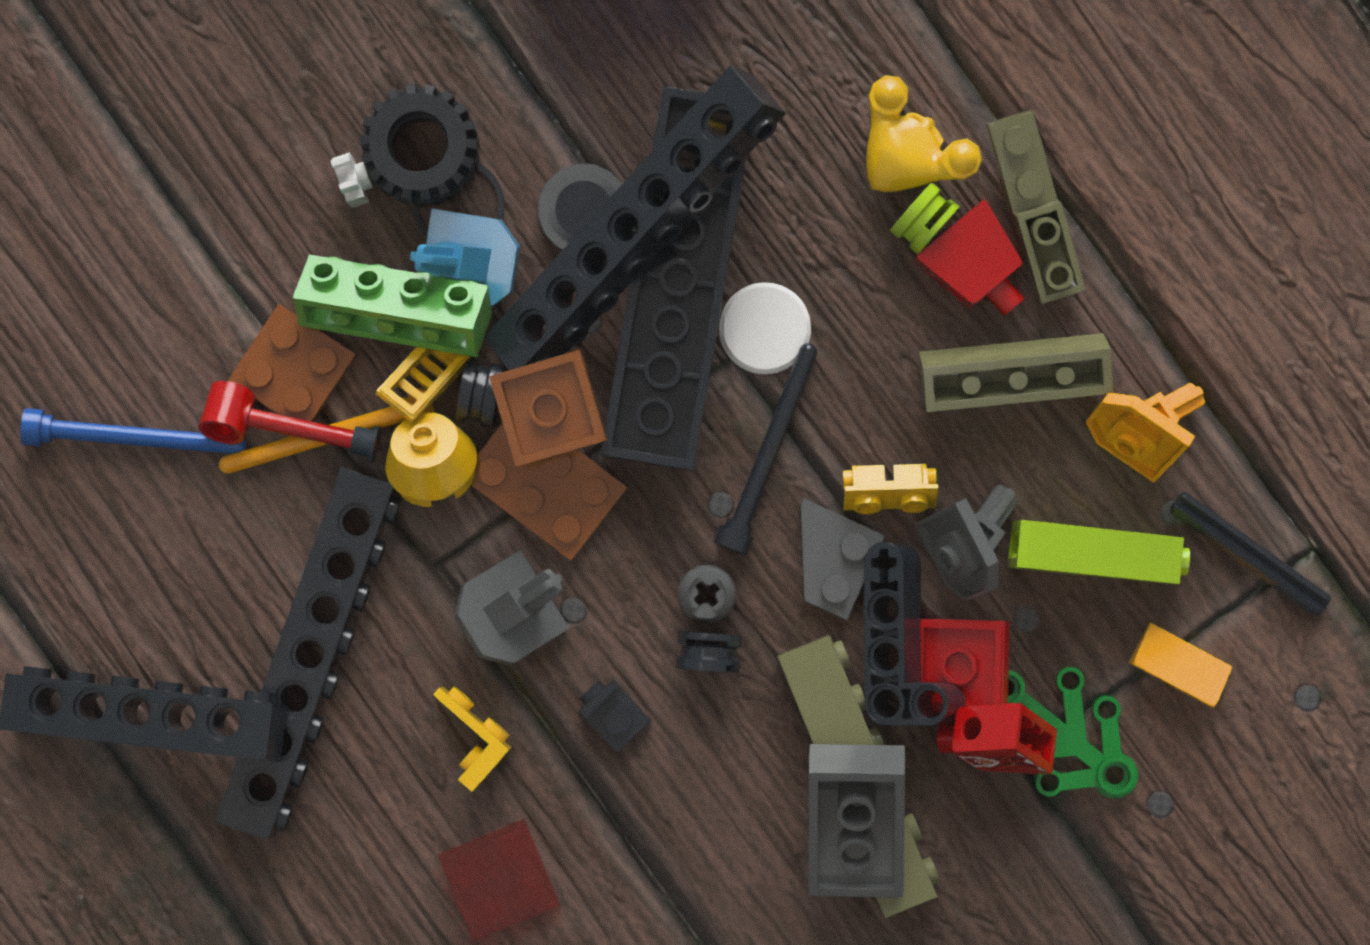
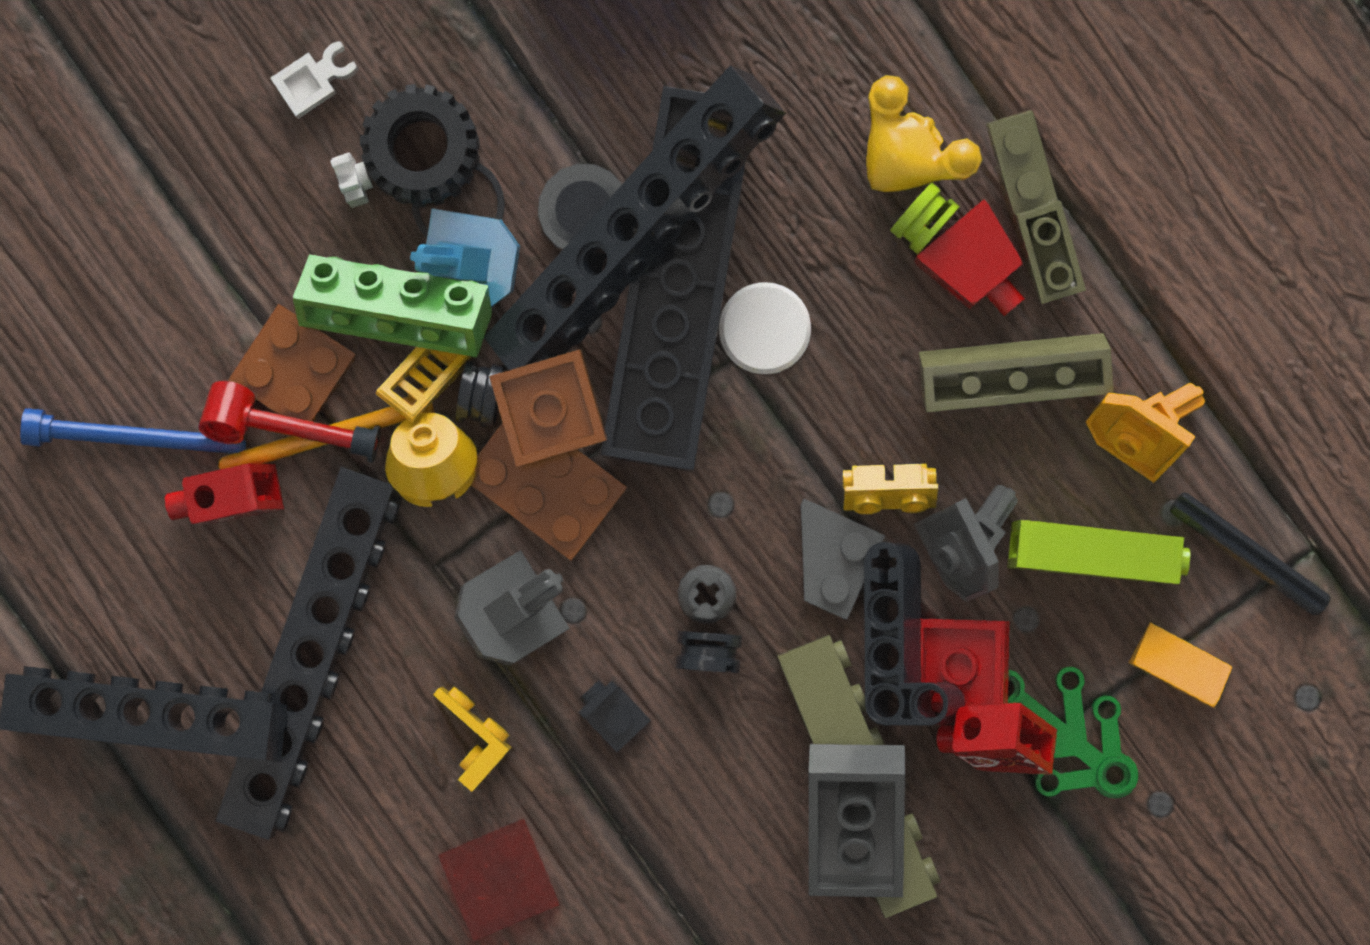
black piece [713,343,817,556] -> none
none -> red torso [165,463,284,524]
none -> white plate [271,42,358,119]

